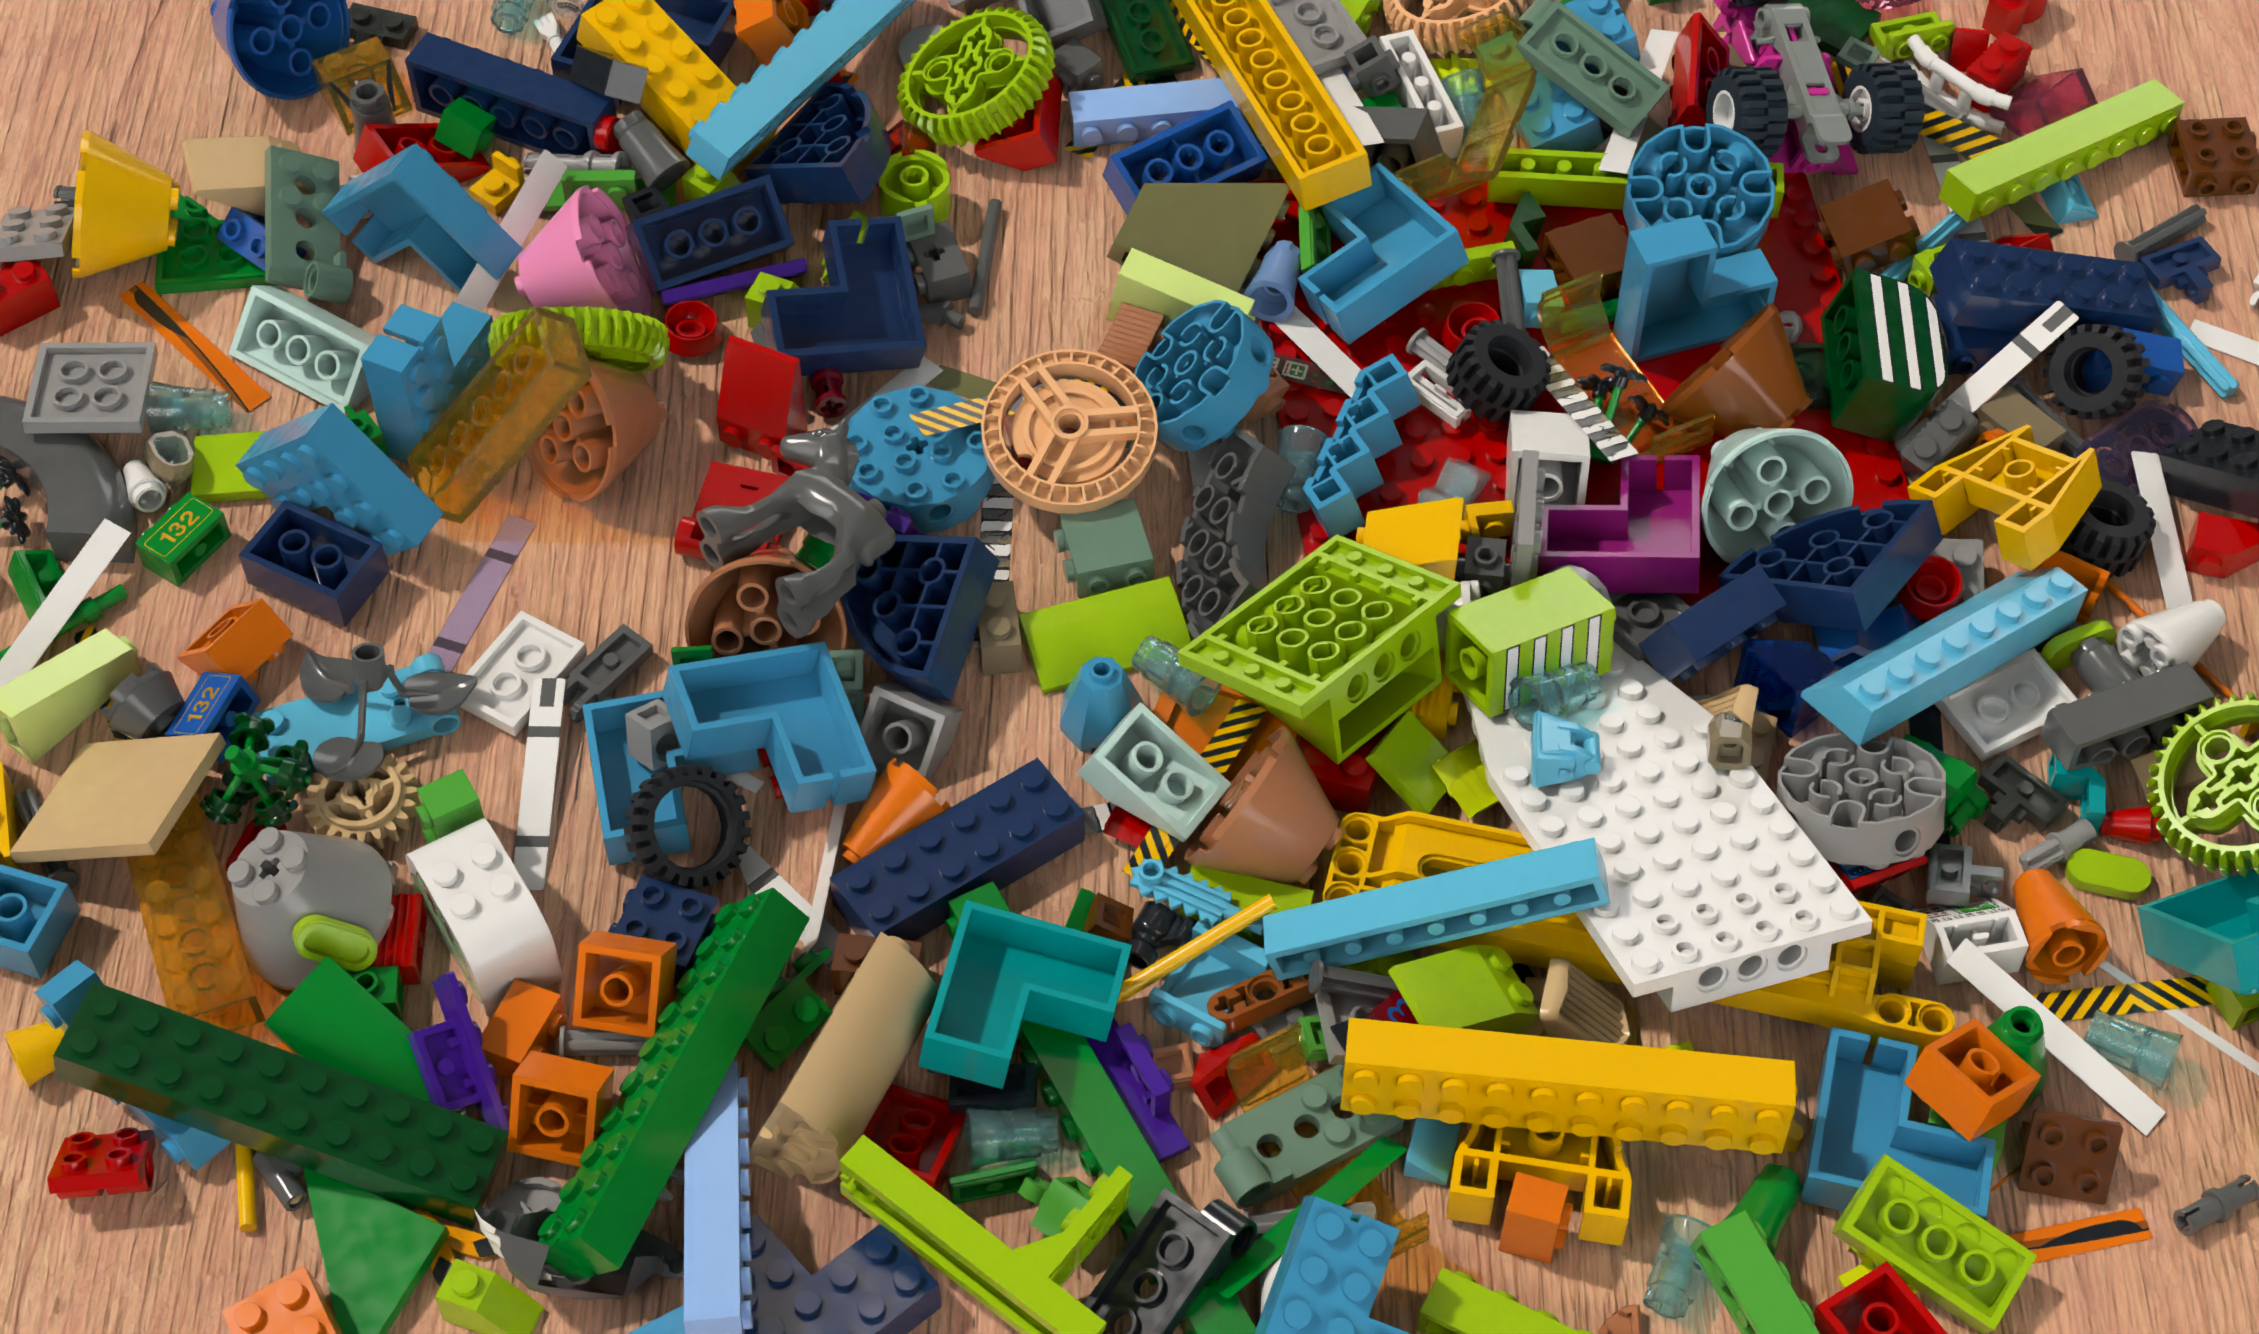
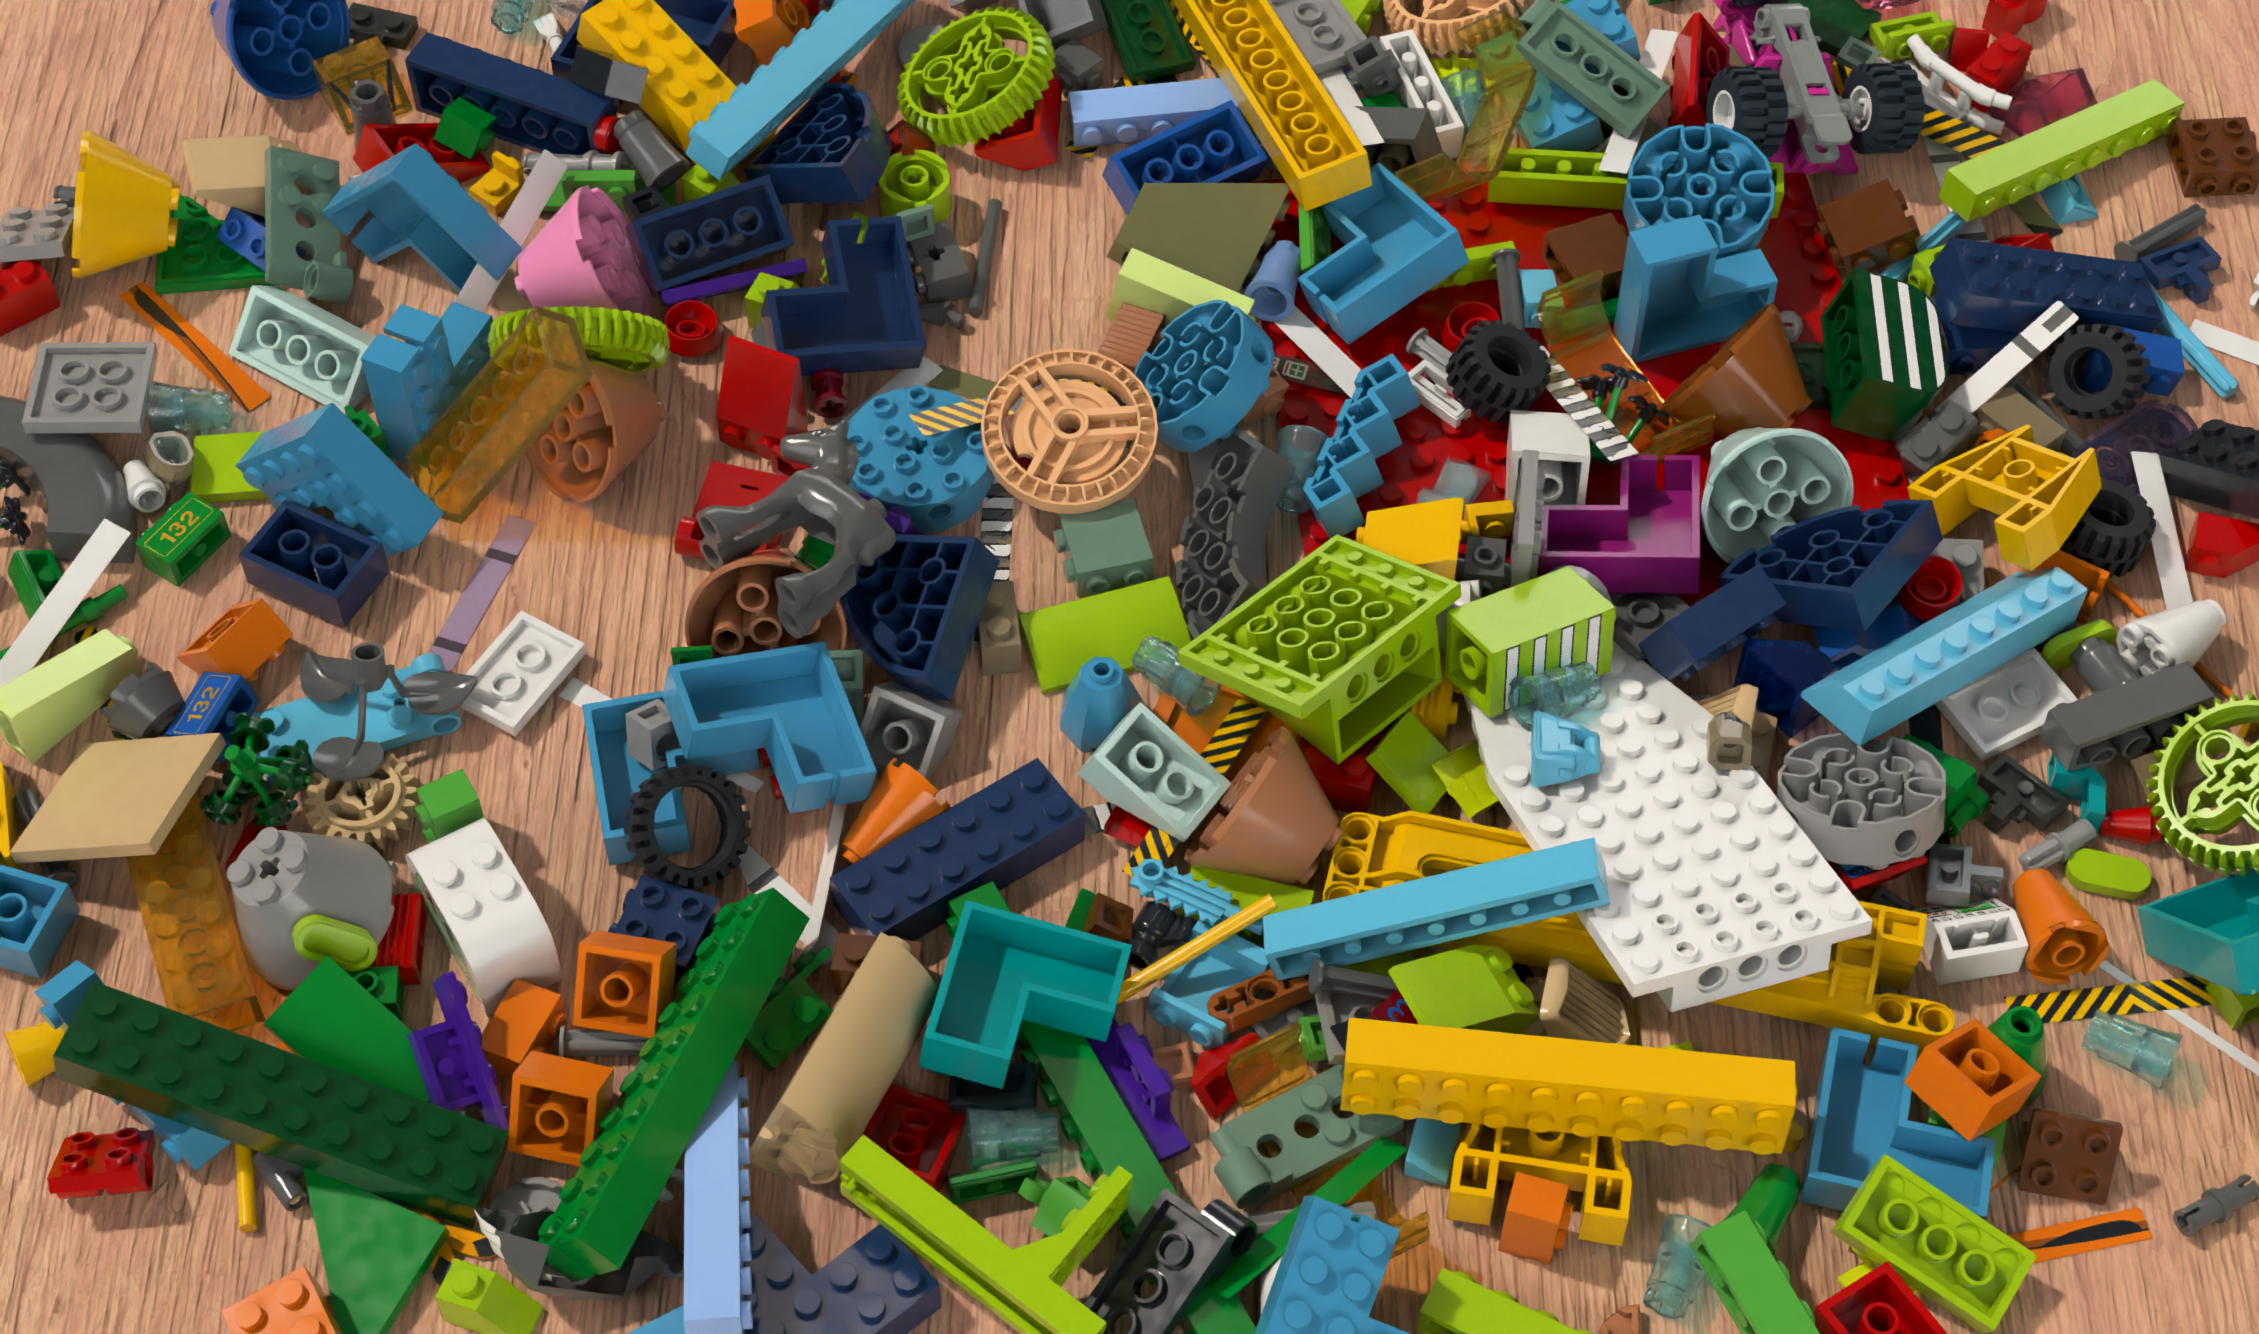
white sticker [514,678,565,891] -> none
dark grey hinge [563,624,654,723] -> none
dark green slope [1503,191,1547,269] -> none
white sticker [1946,938,2166,1136] -> none

